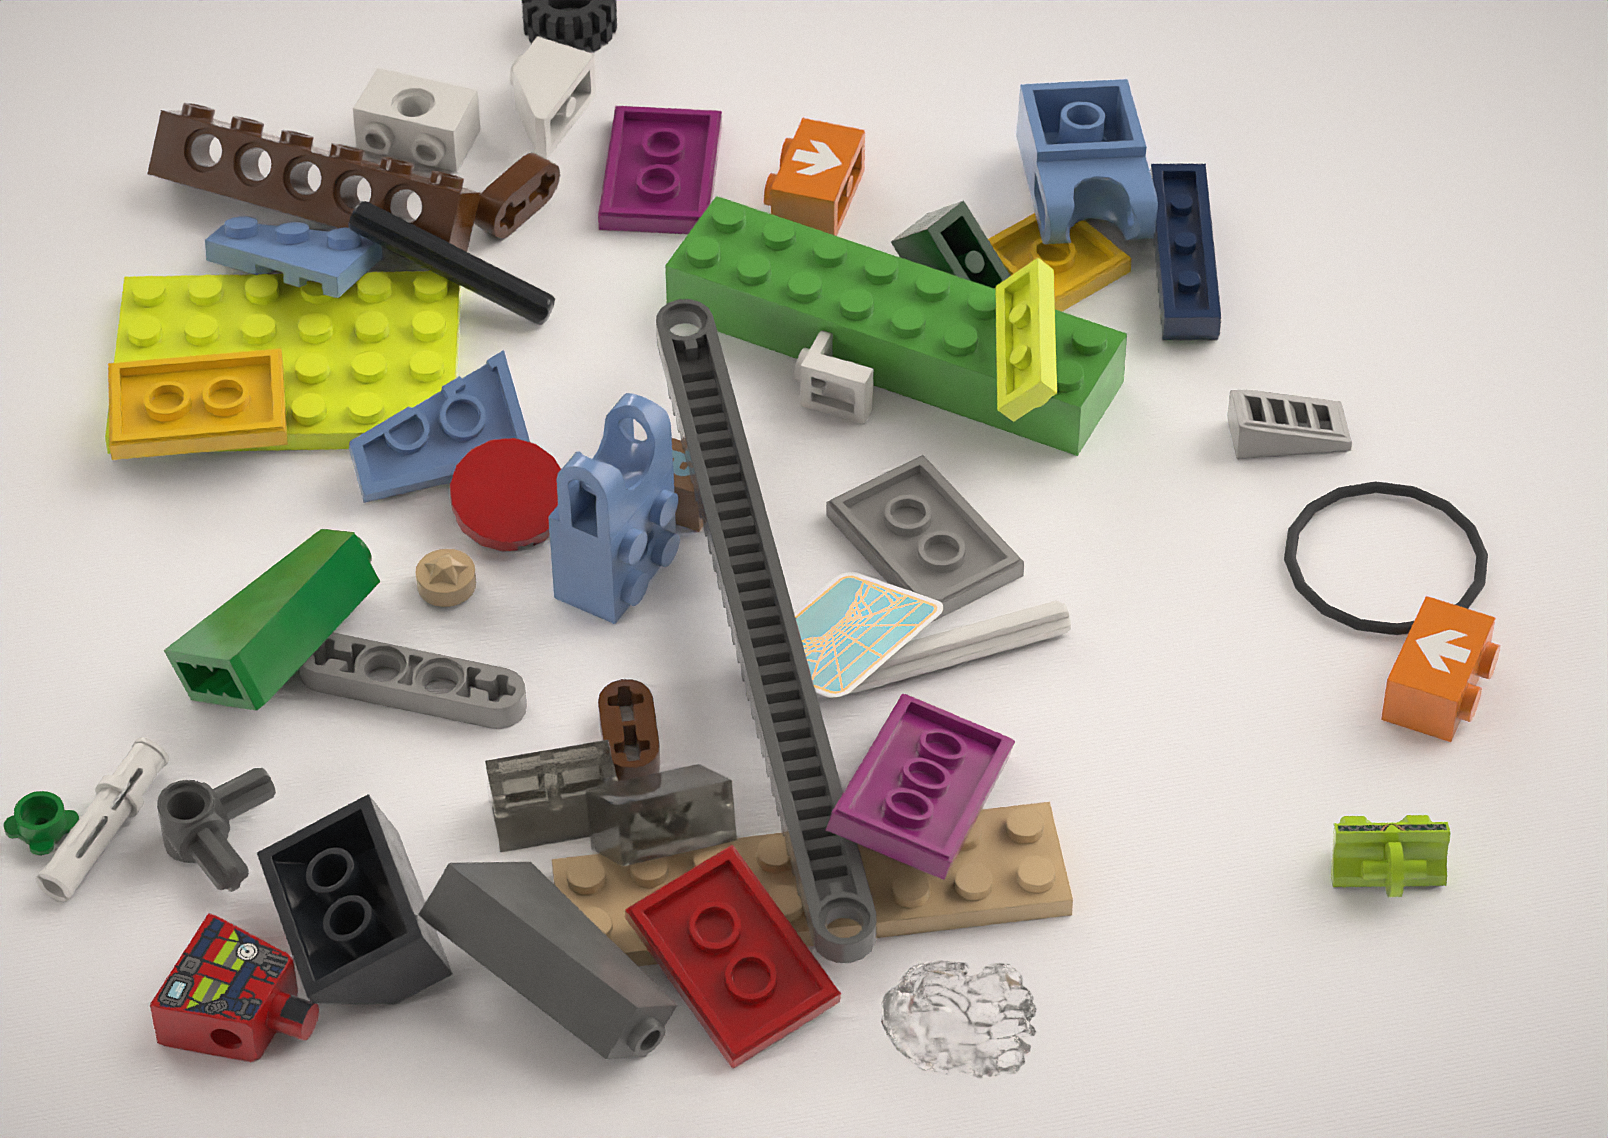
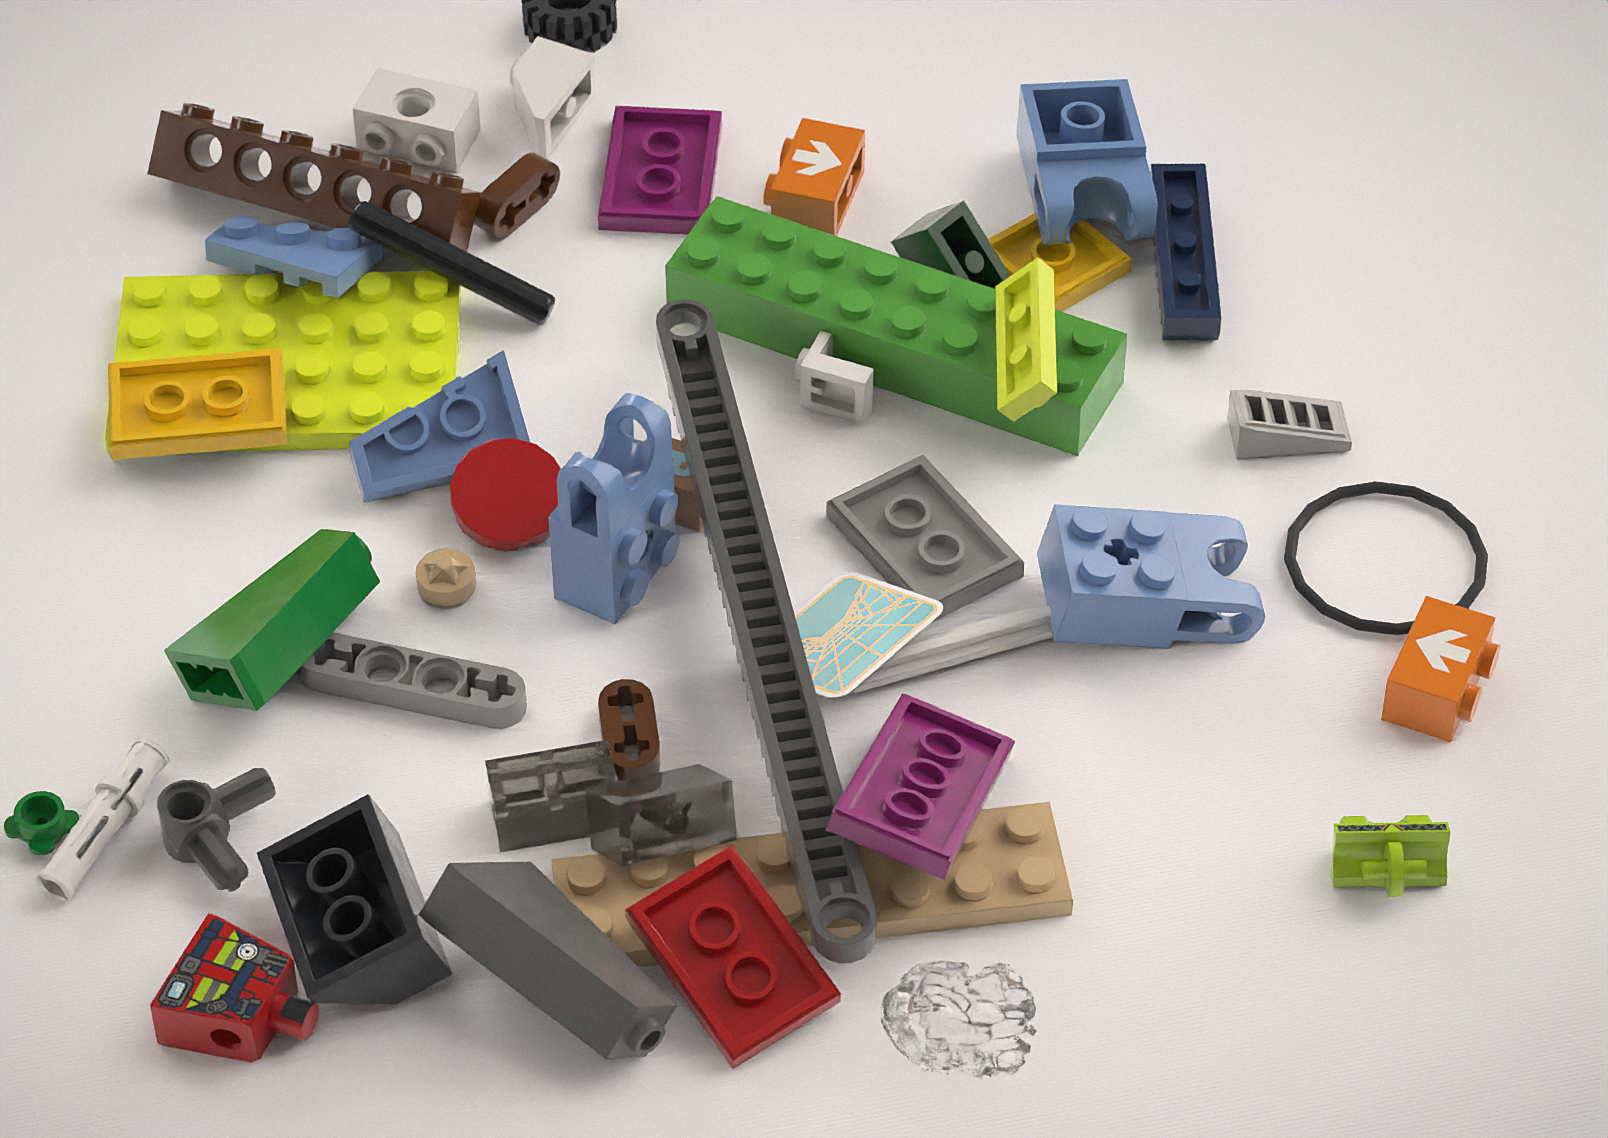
none -> medium blue brick [1037,504,1266,649]

